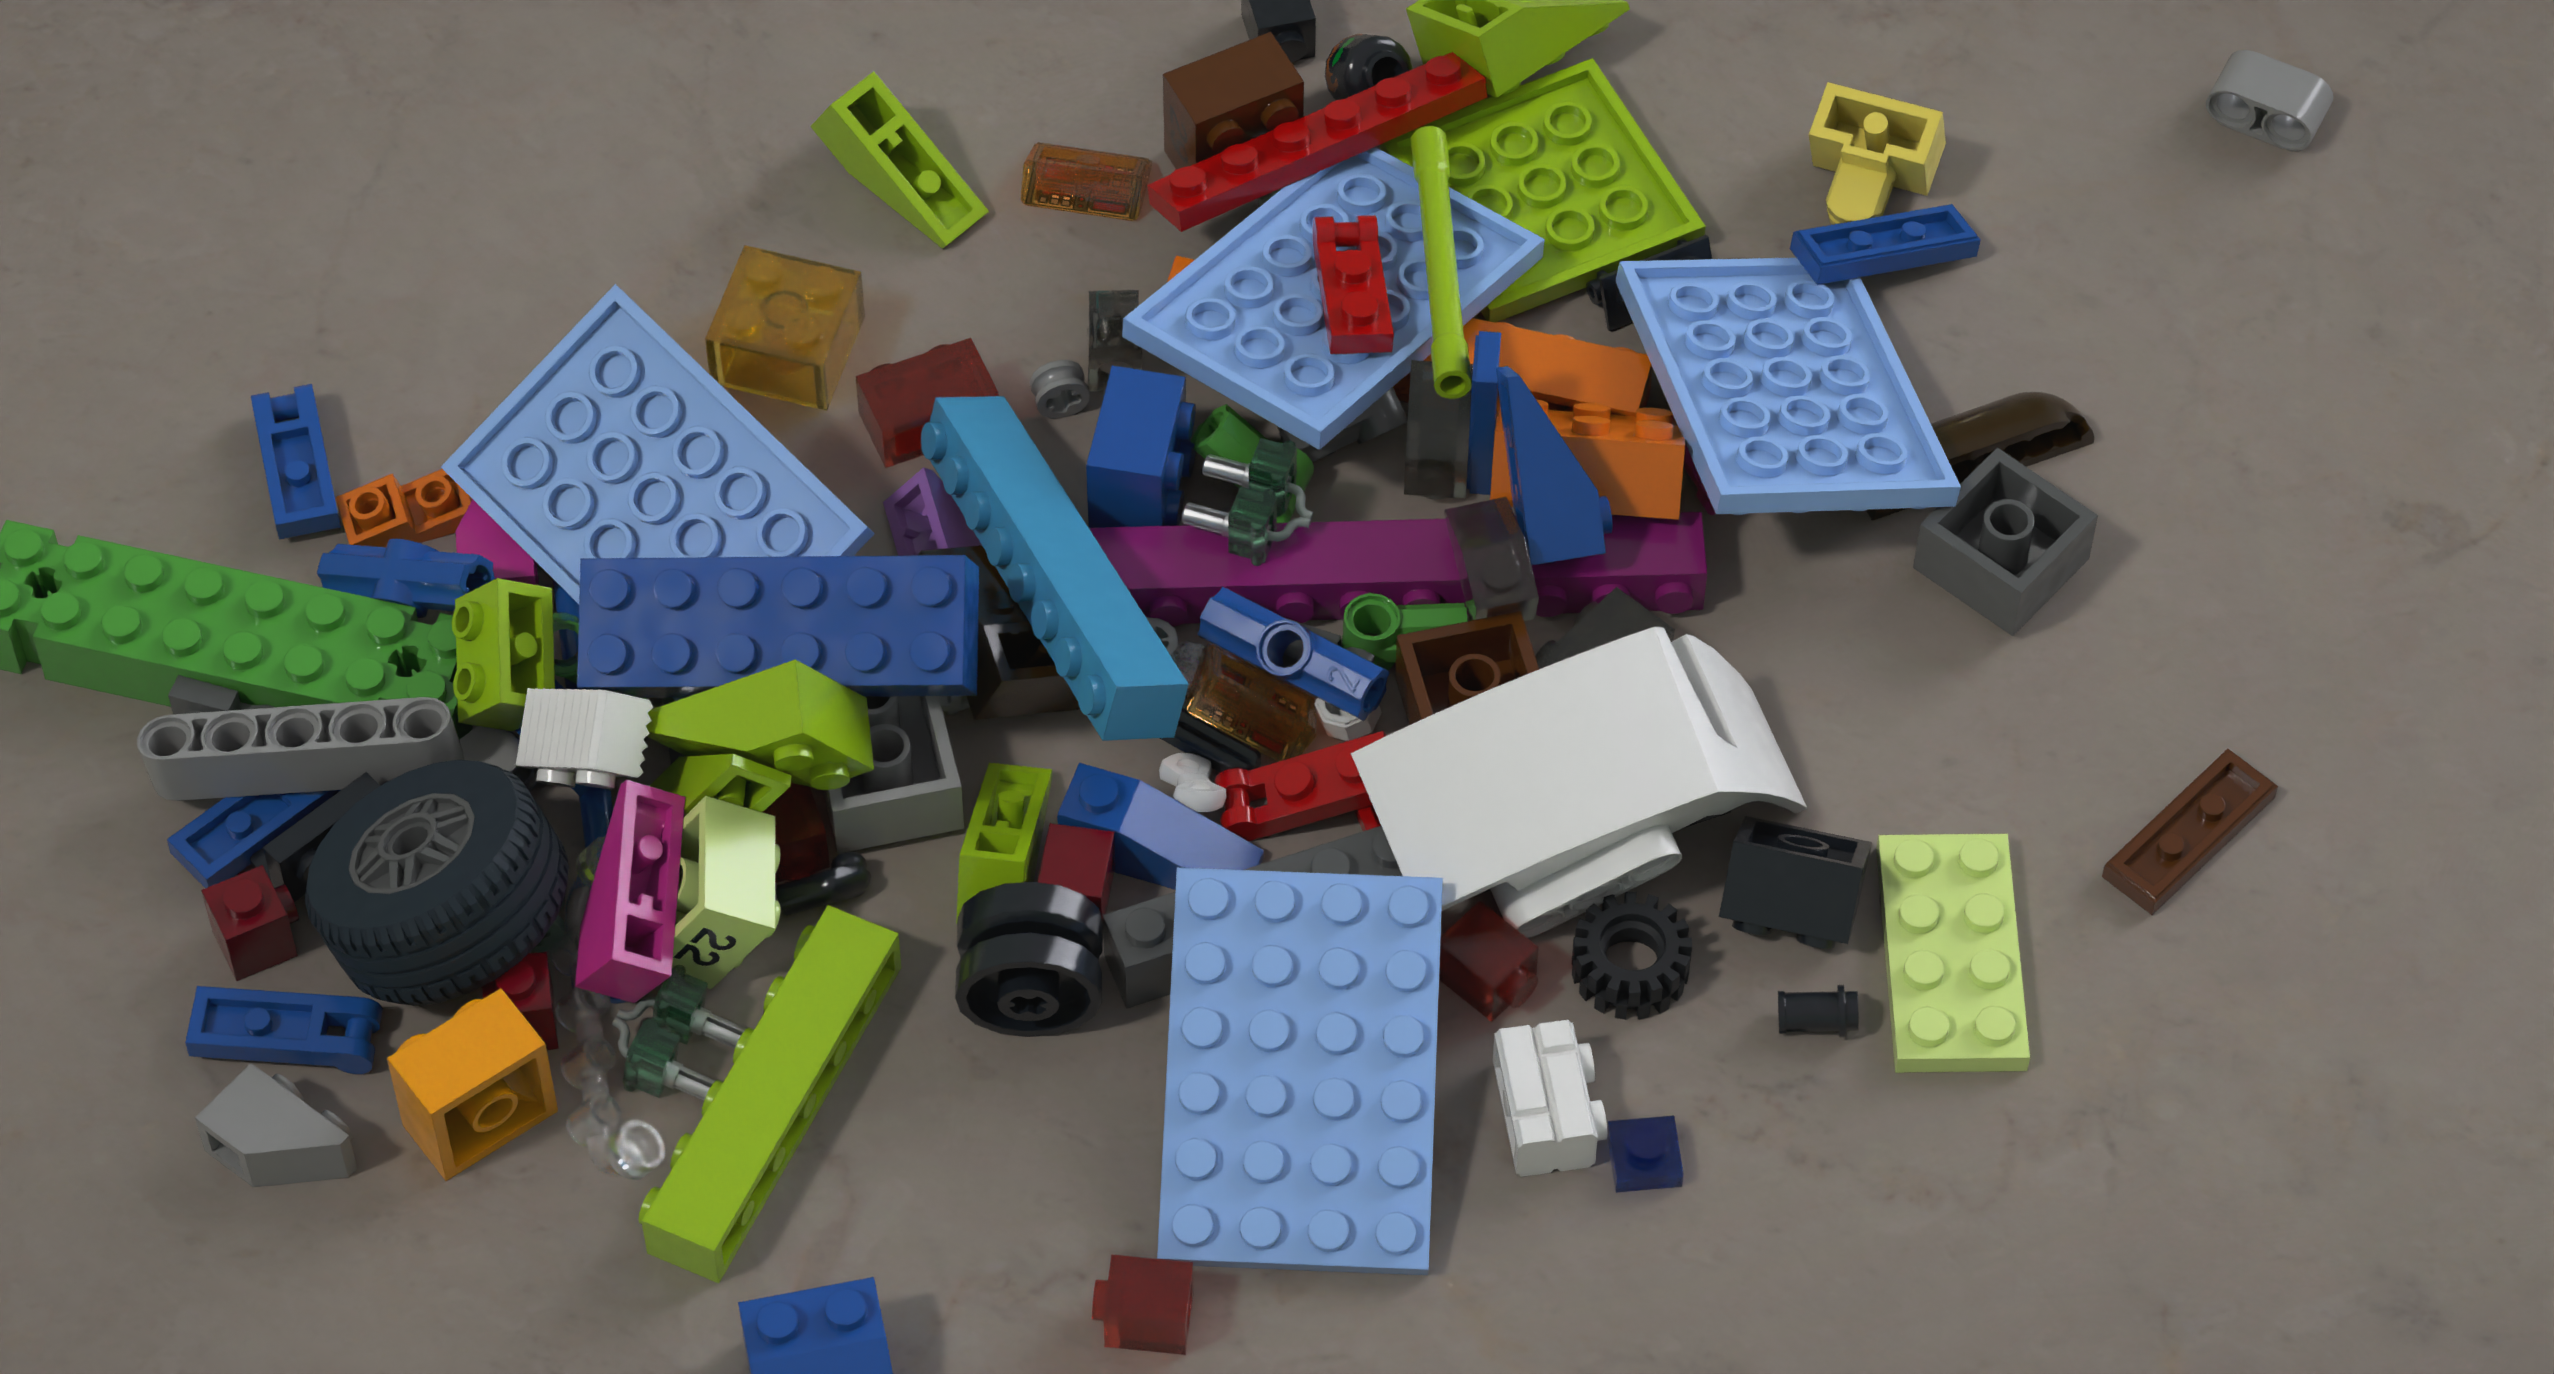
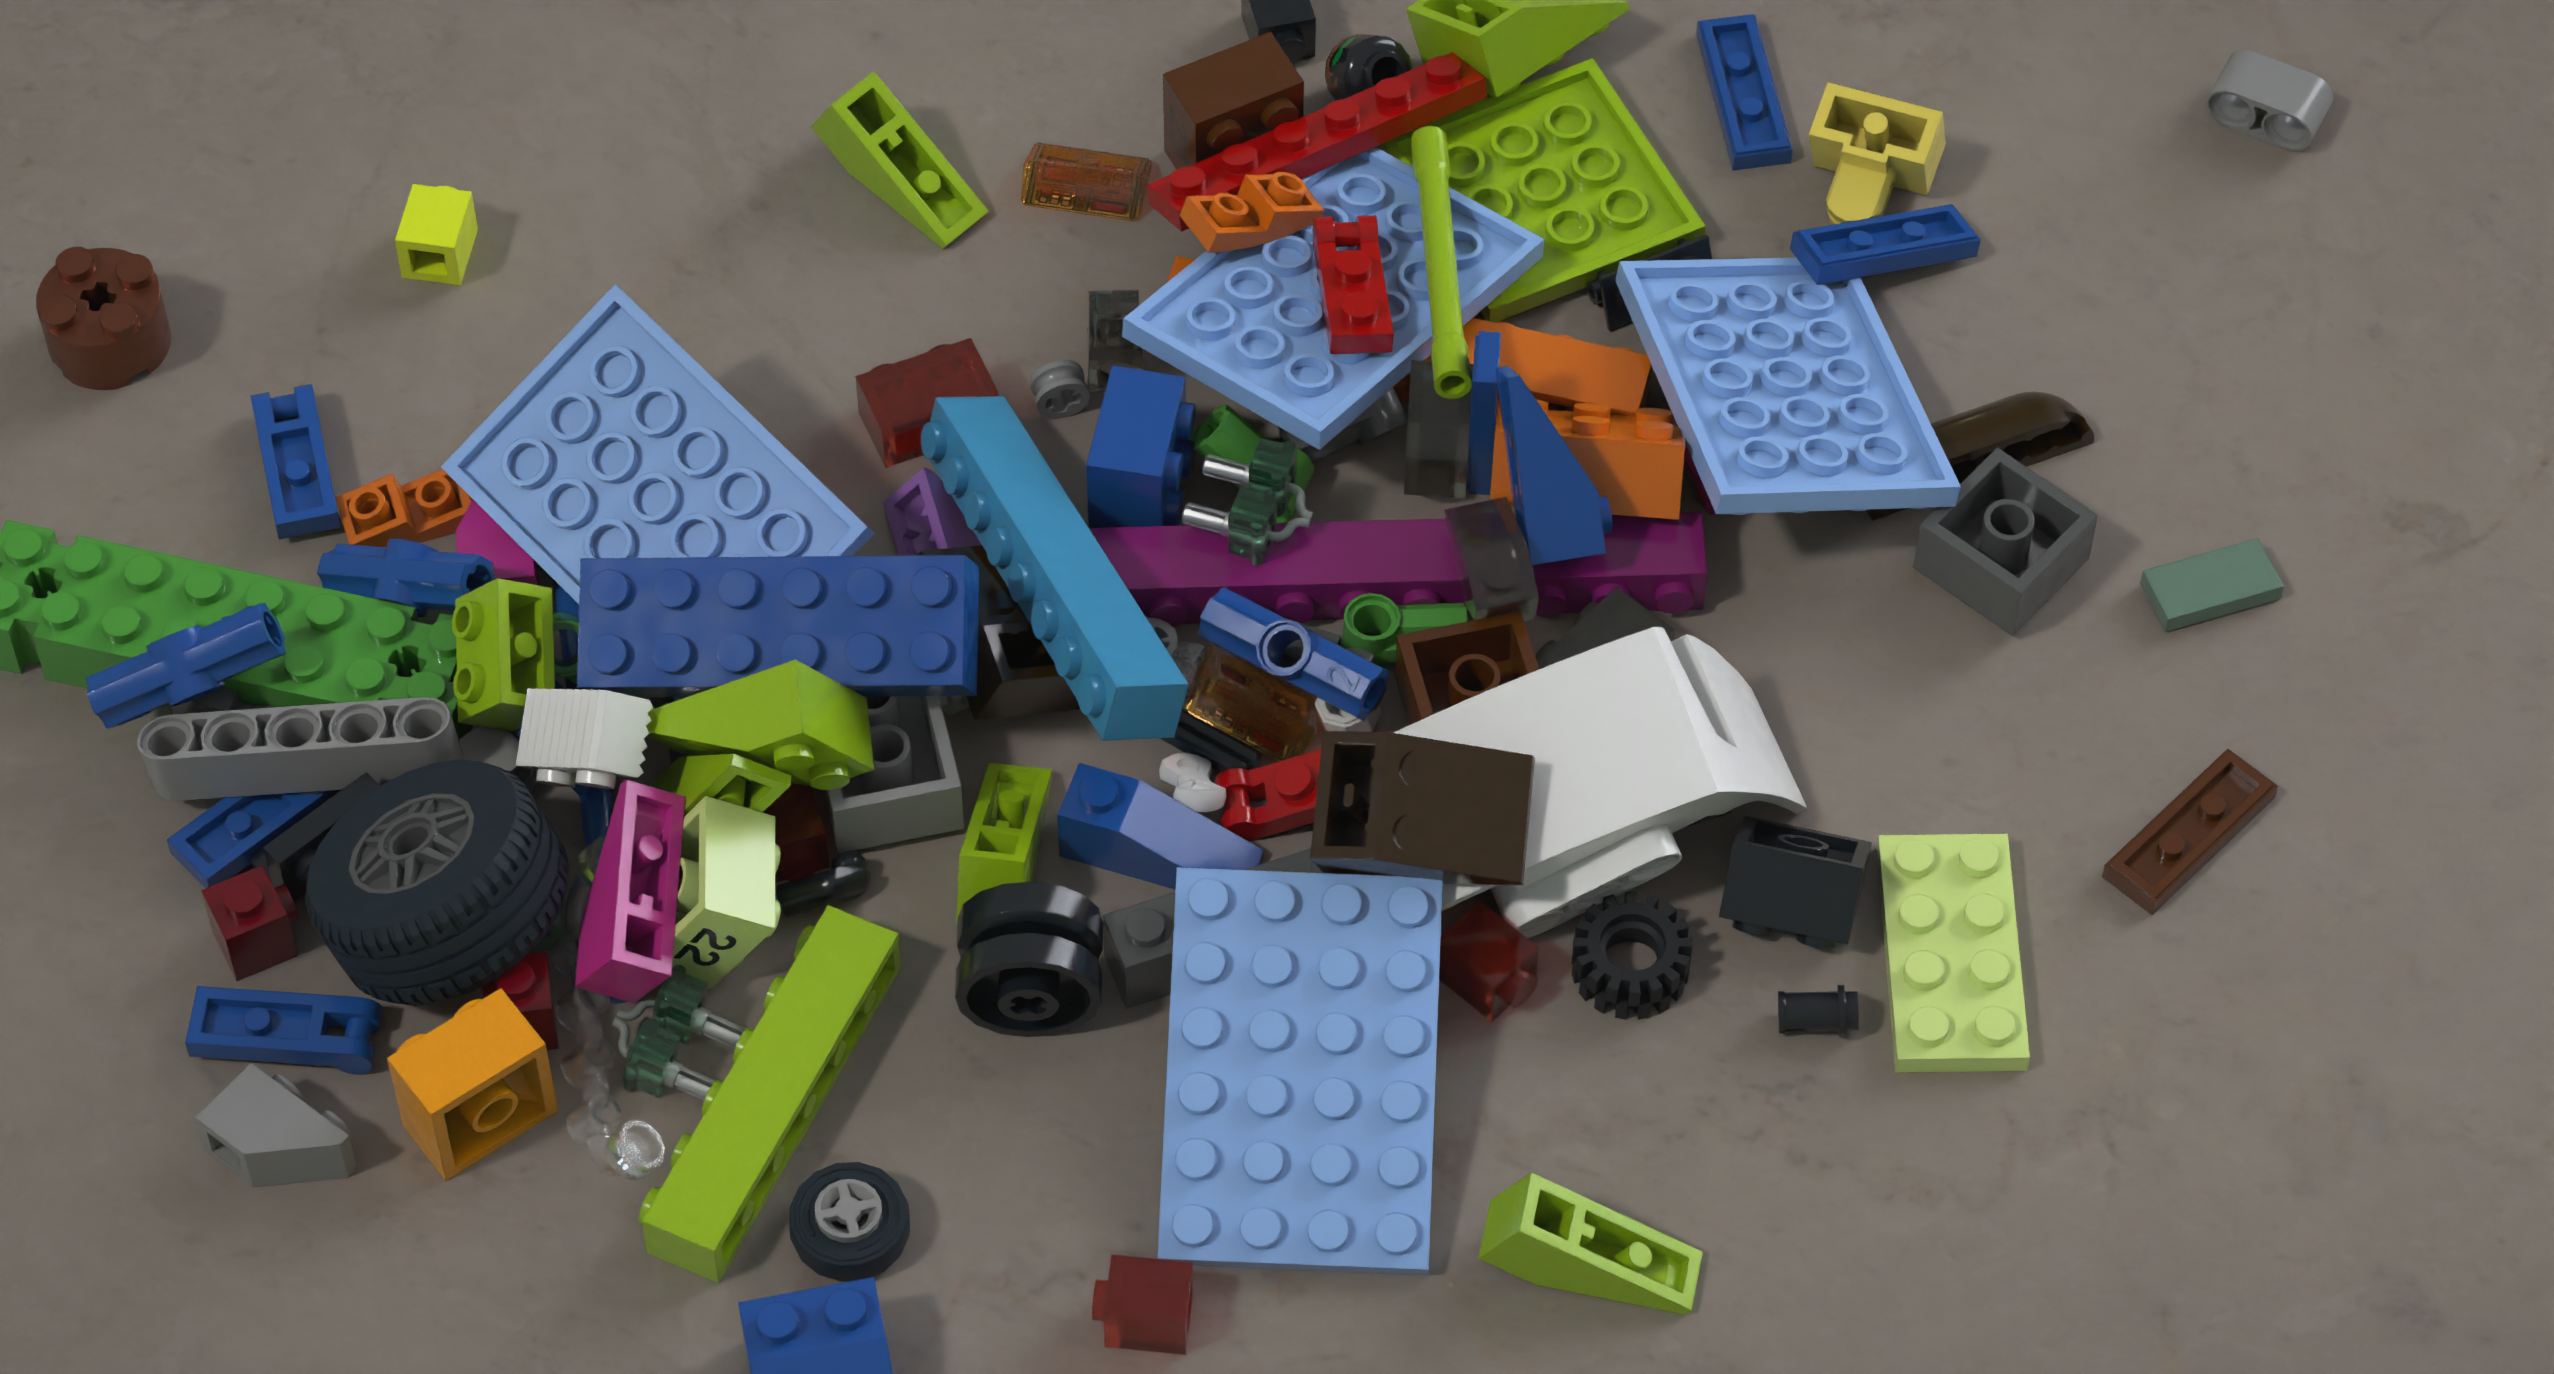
clear yellow brick [705,245,865,411] -> none
dark red brick [1038,823,1115,921] -> none
white brick [1492,1020,1607,1177] -> none
clear blue plate [1607,1115,1684,1193] -> none
none -> copper brick [36,247,171,390]
none -> blue piece [86,603,286,729]
none -> neon yellow brick [395,184,478,286]
none -> black wheel [789,1162,910,1282]
none -> orange slope [1179,172,1325,253]
none -> dark brown slope [1310,731,1535,885]
none -> lime slope [1478,1172,1703,1315]
none -> blue tile [1696,14,1793,170]
none -> sand green tile [2140,538,2284,632]

